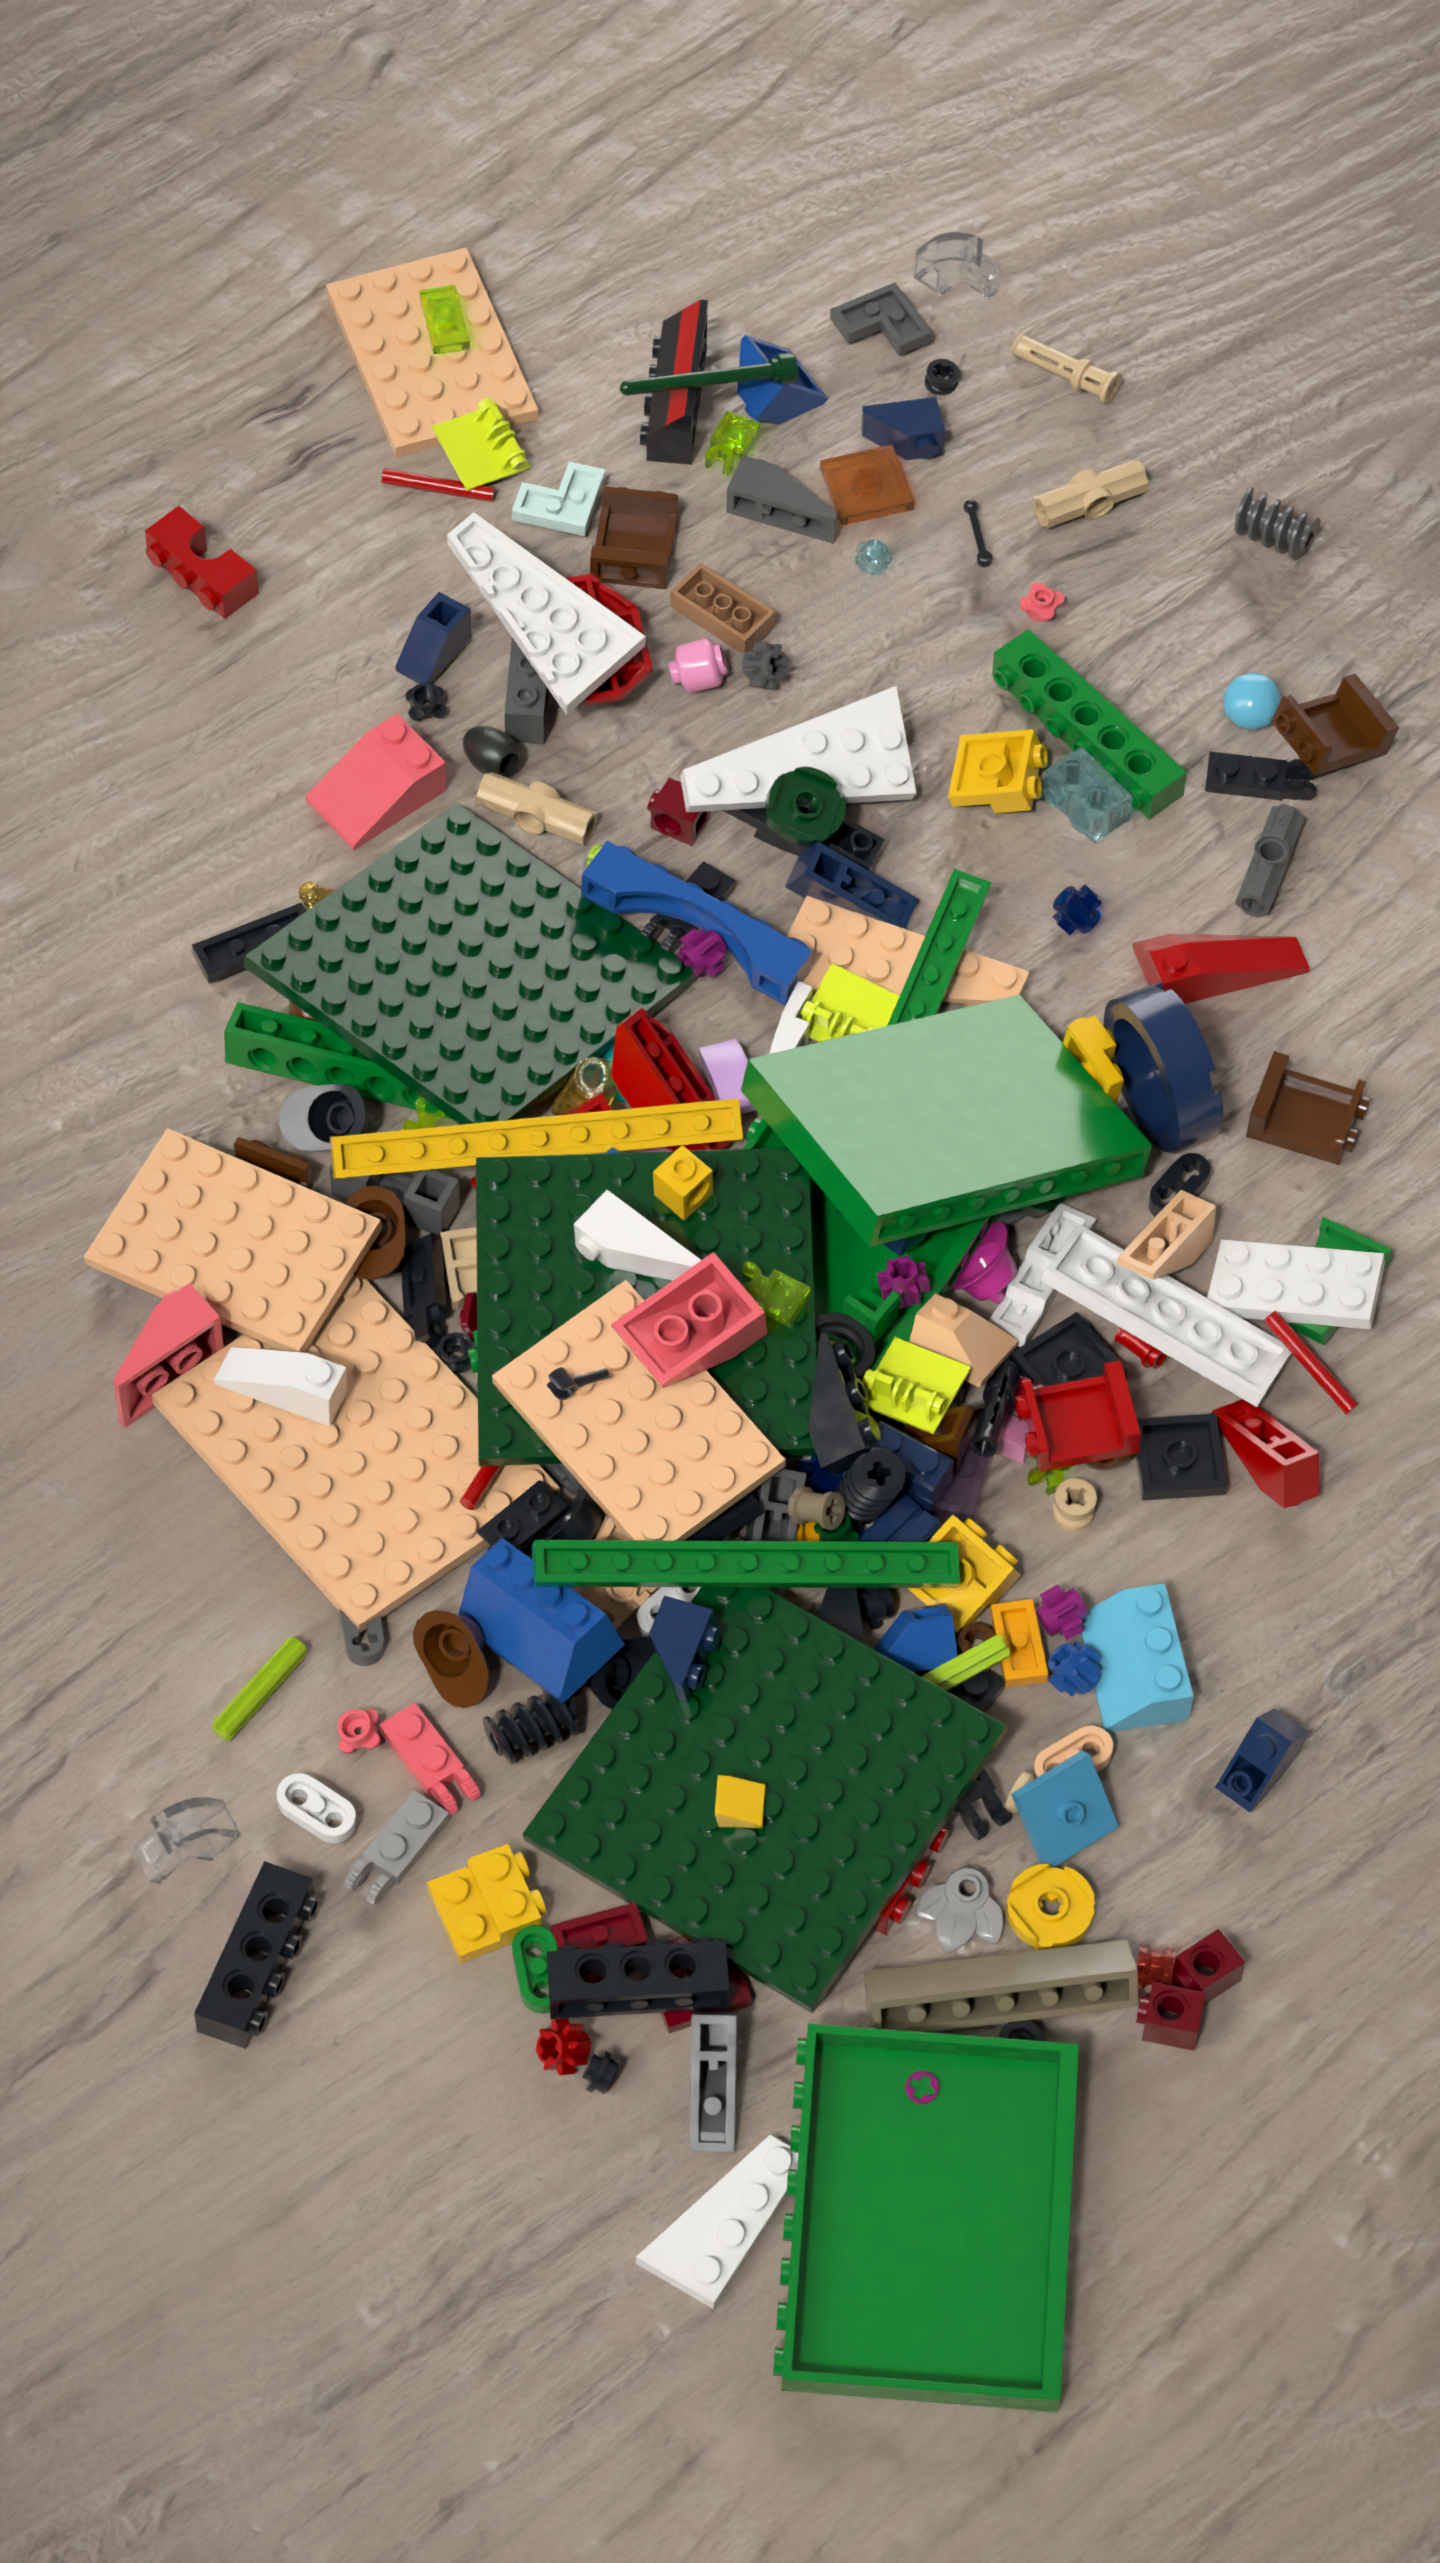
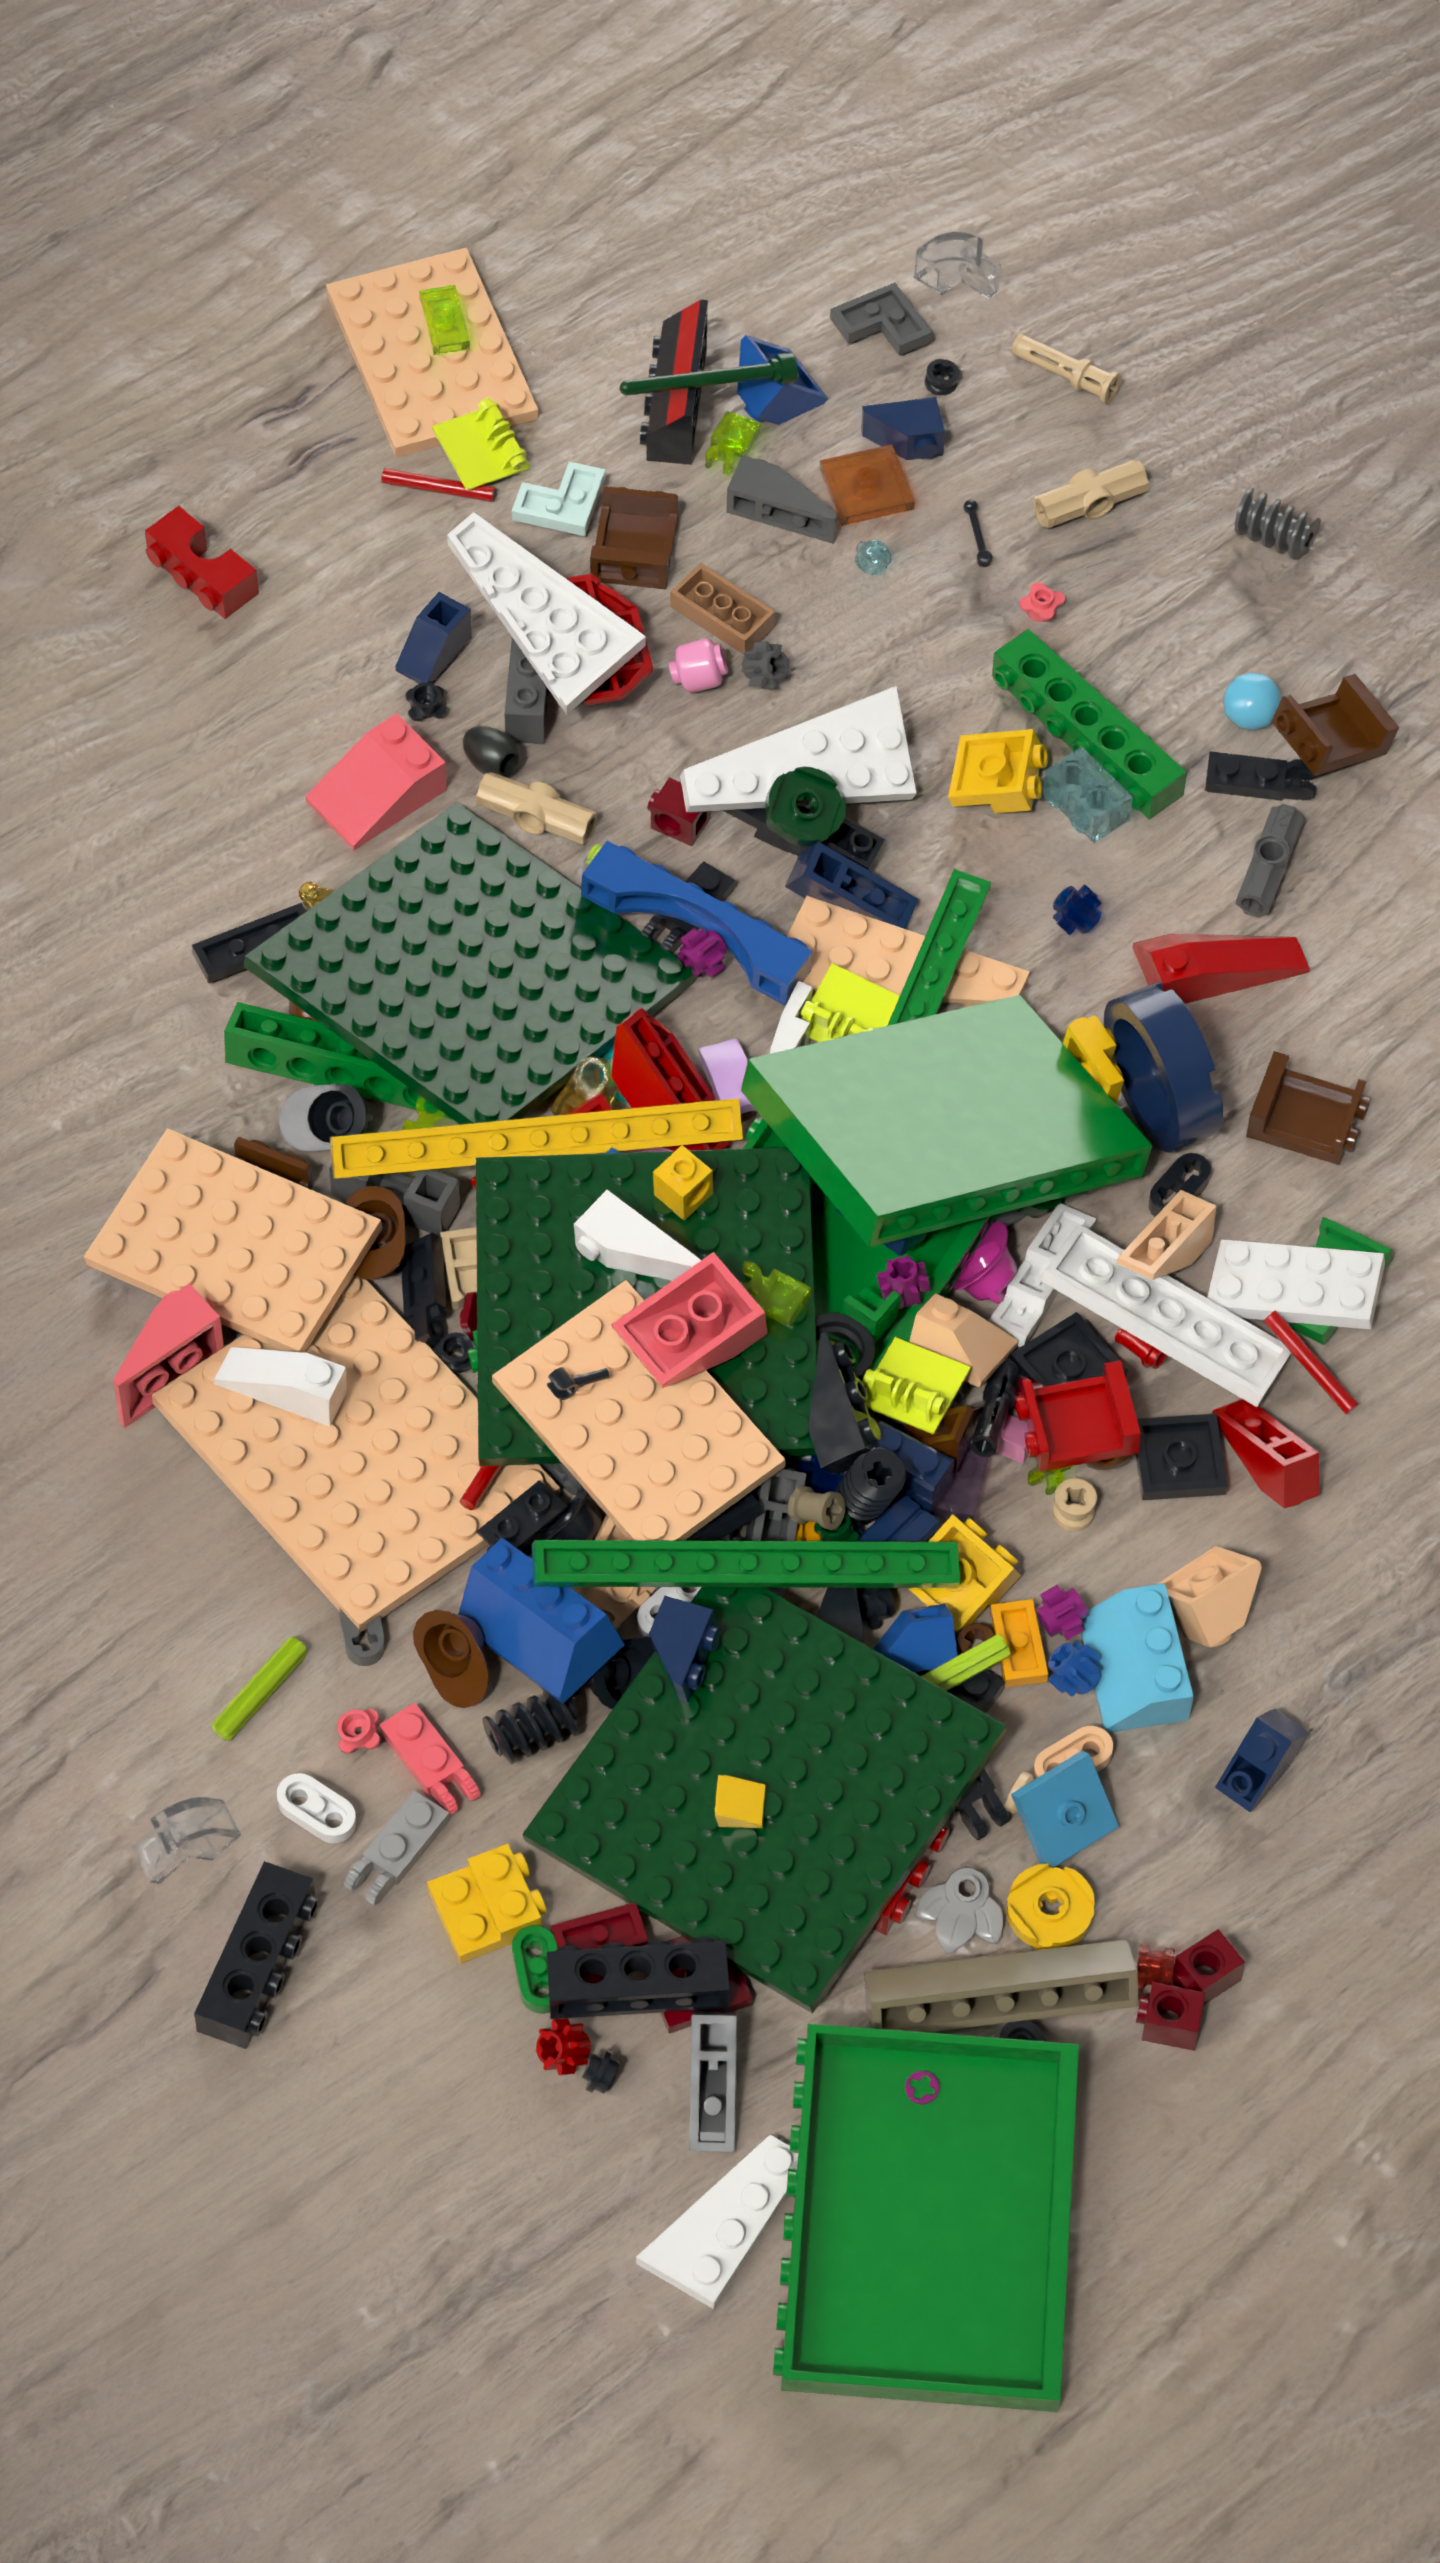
none -> light nougat slope [1157,1546,1262,1648]

